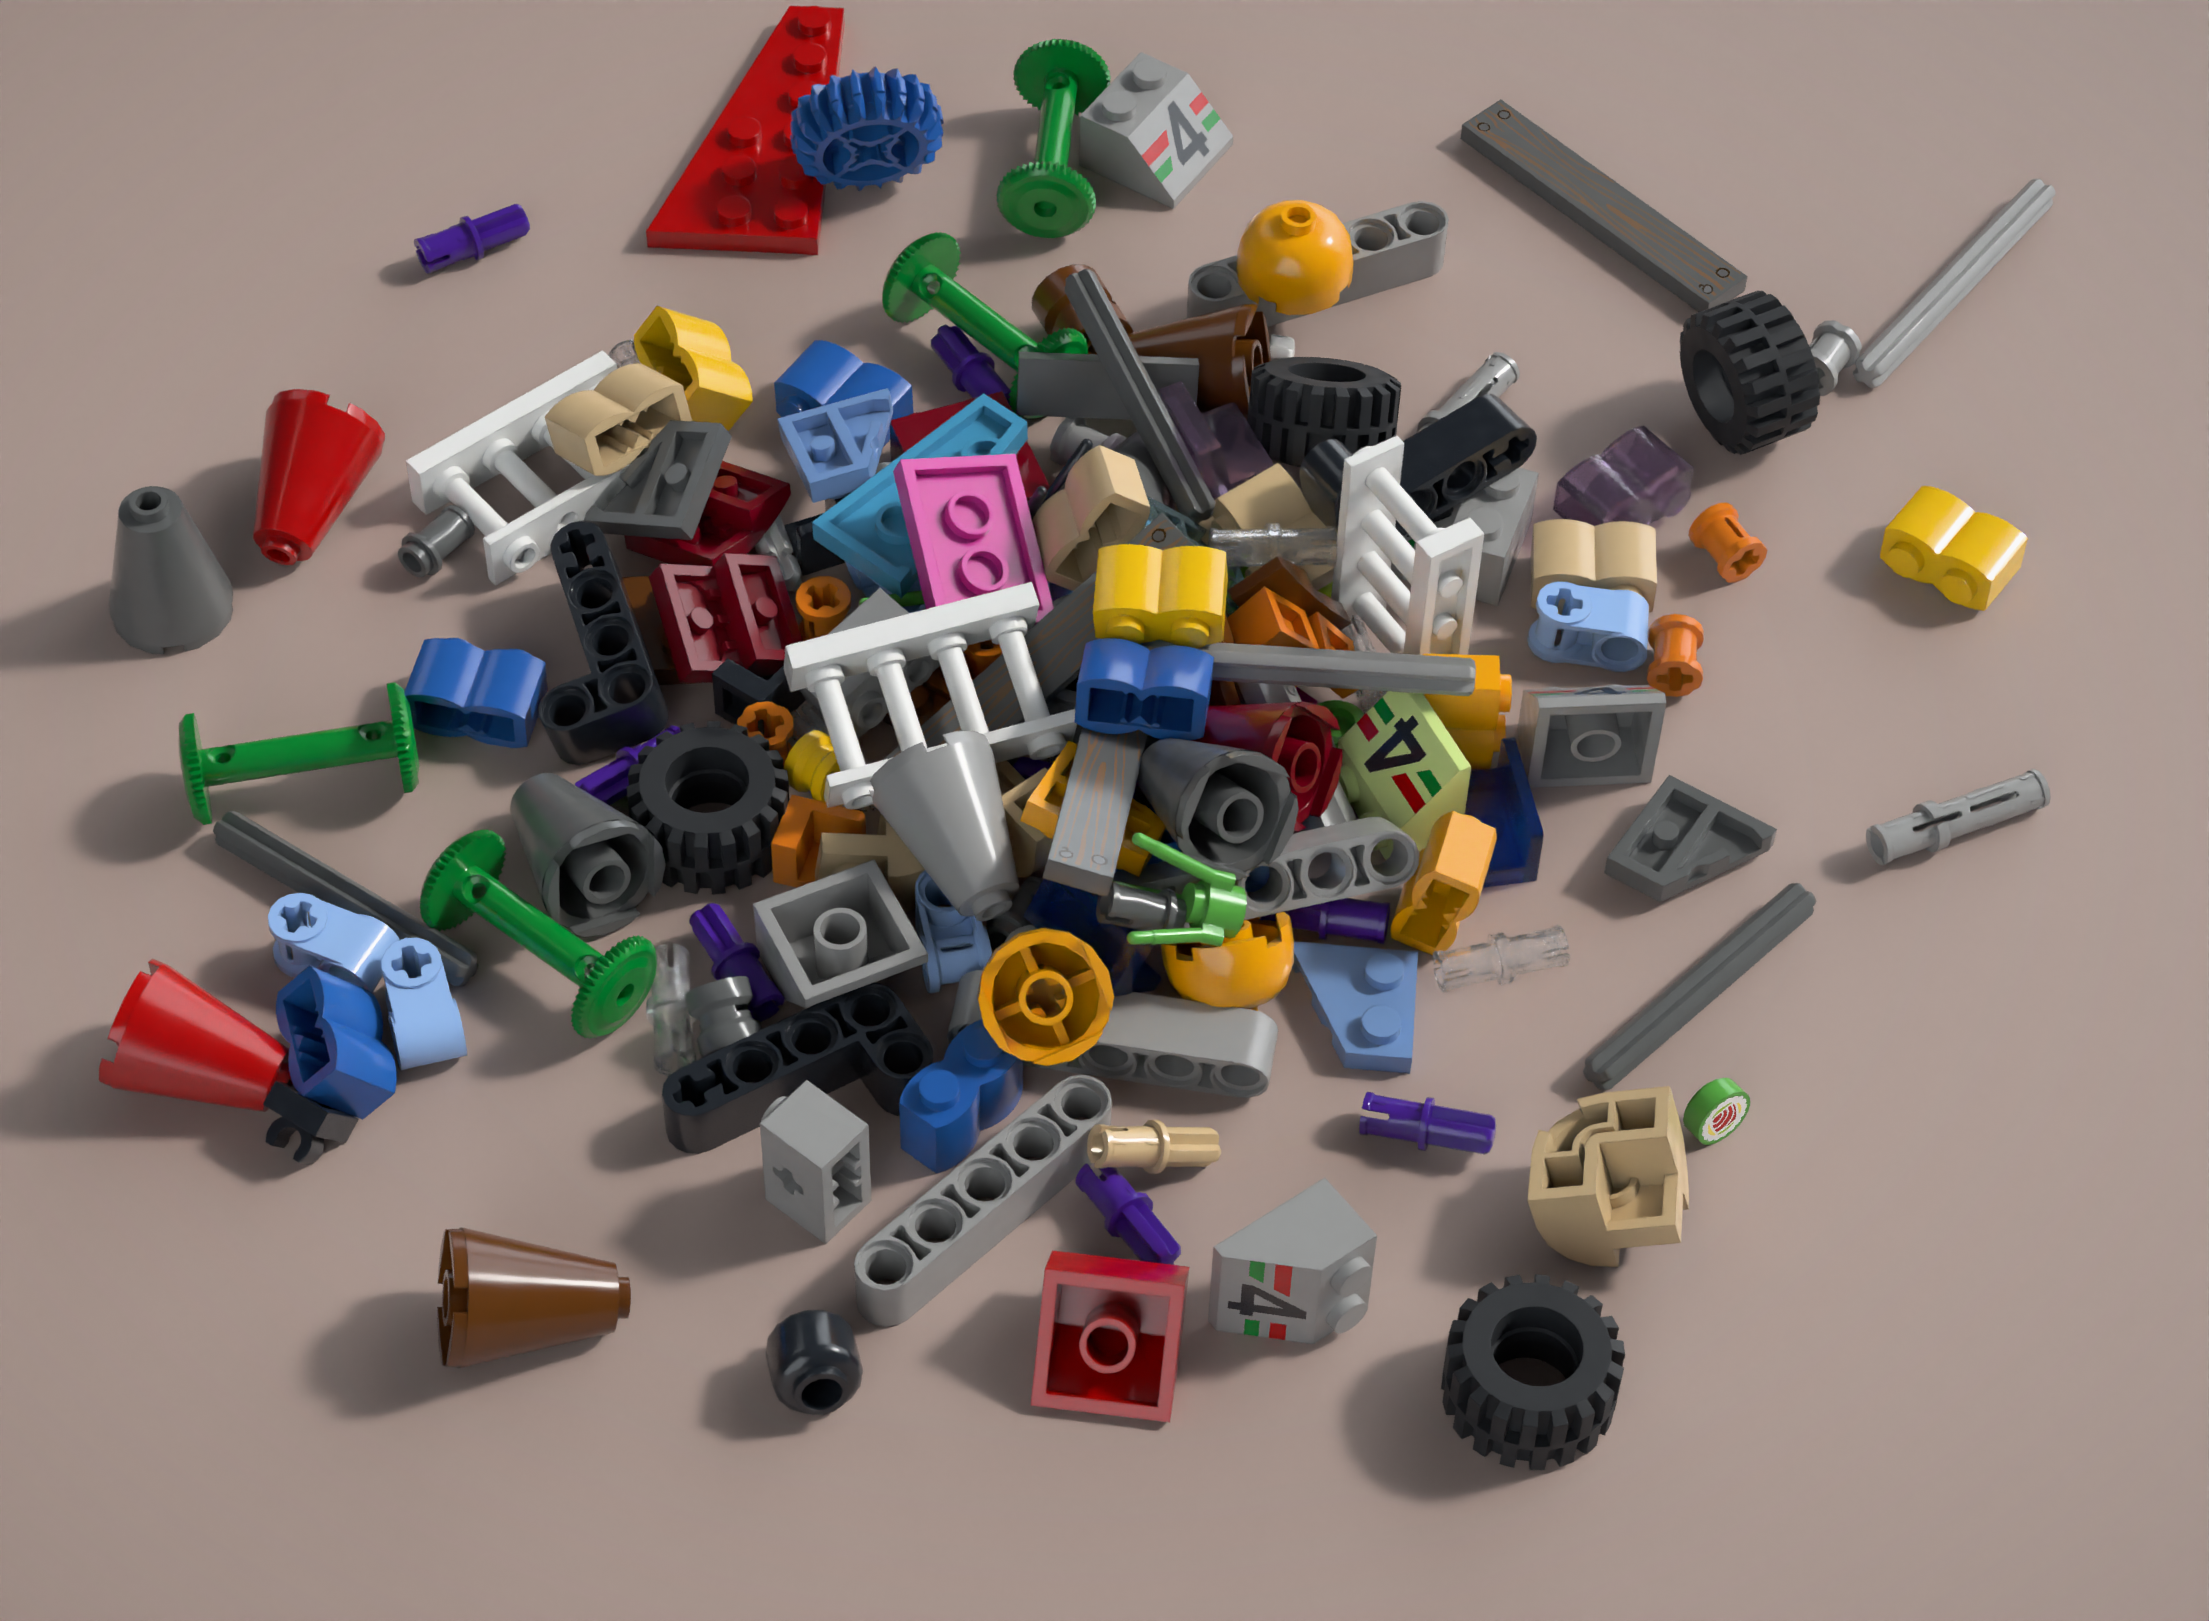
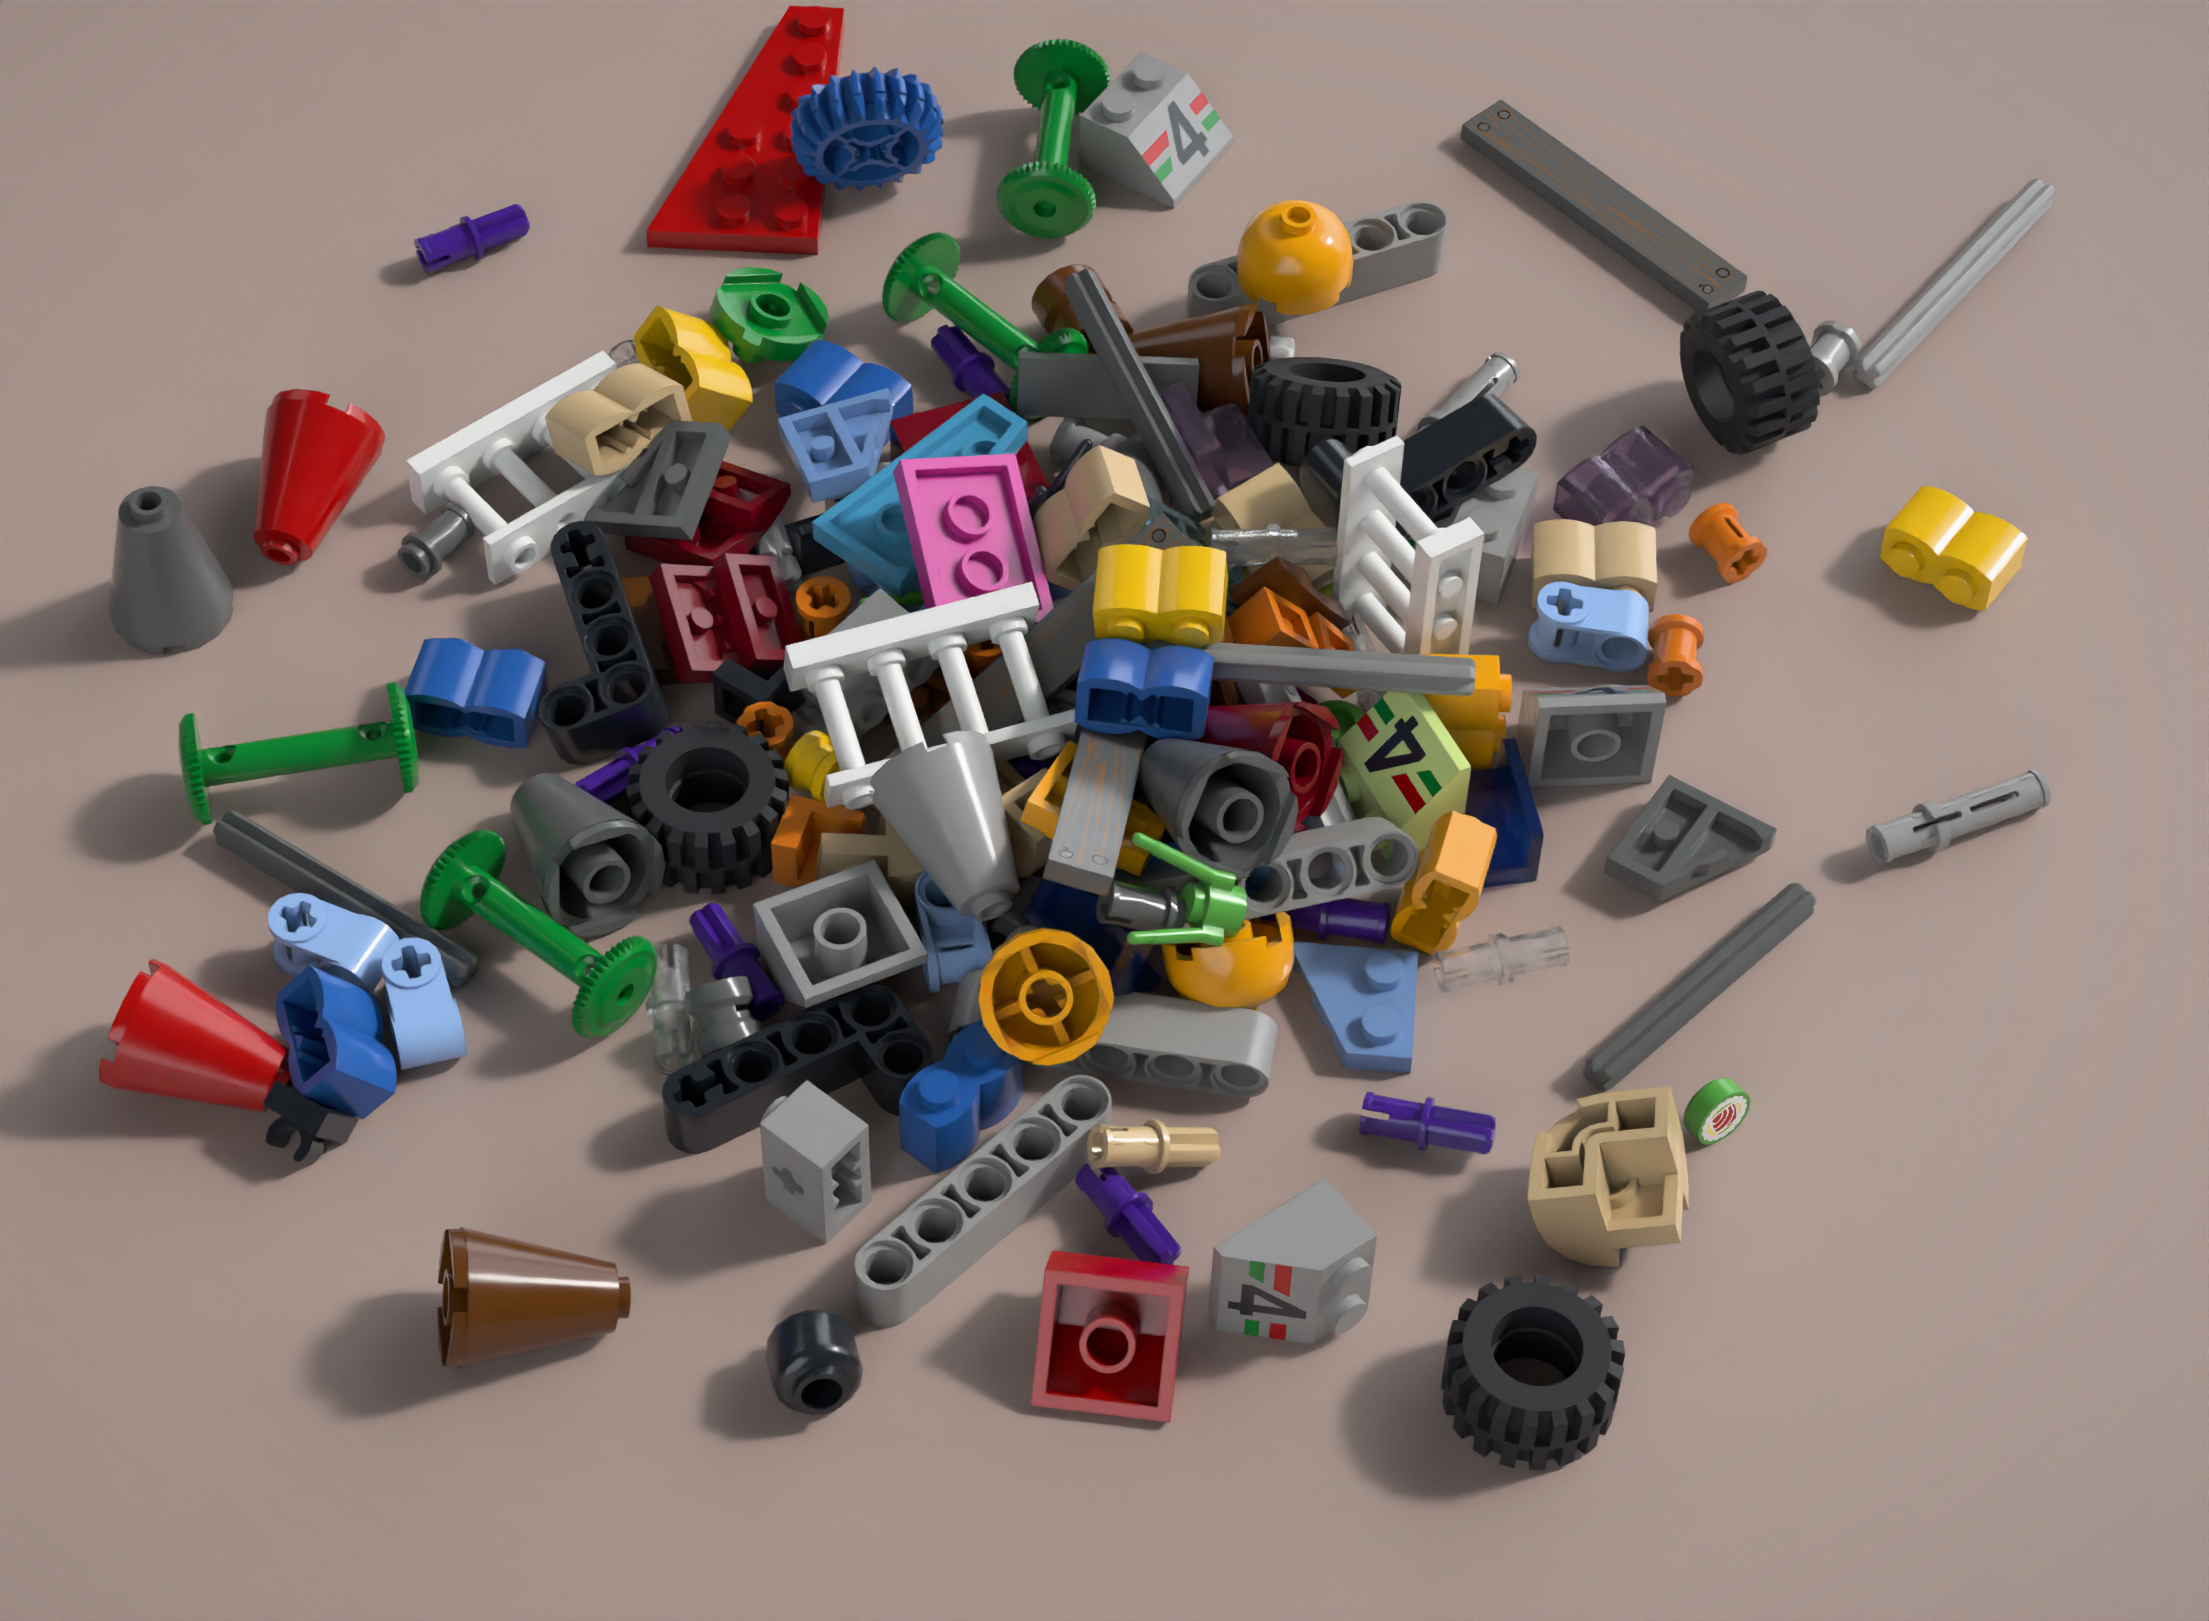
none -> green plate [709,267,829,364]

